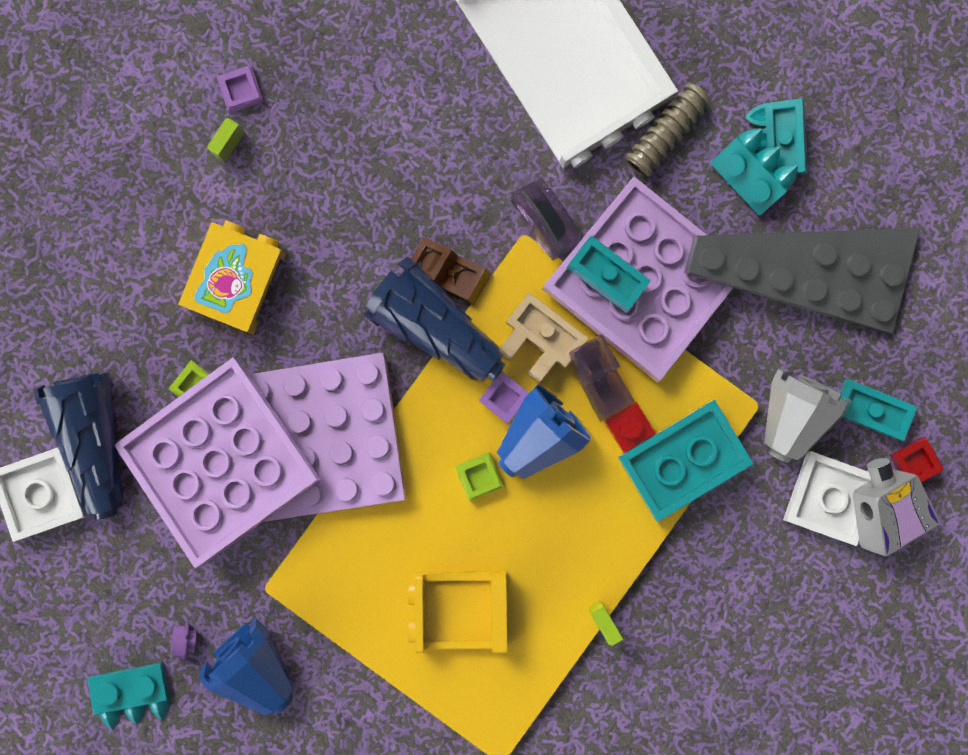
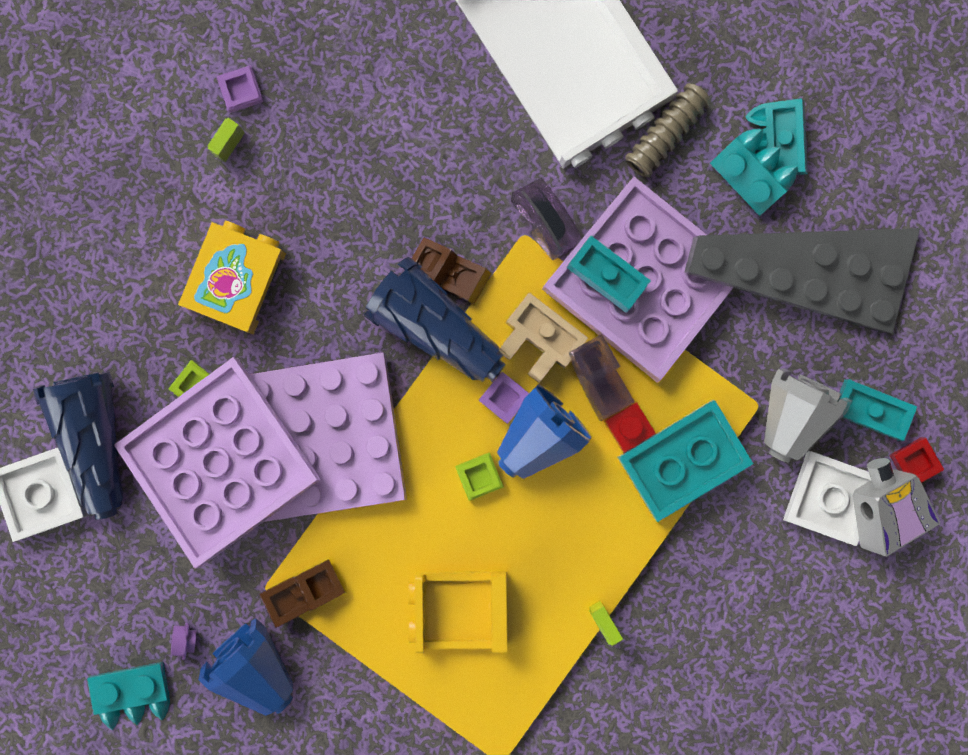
none -> reddish brown slope [259,559,345,628]

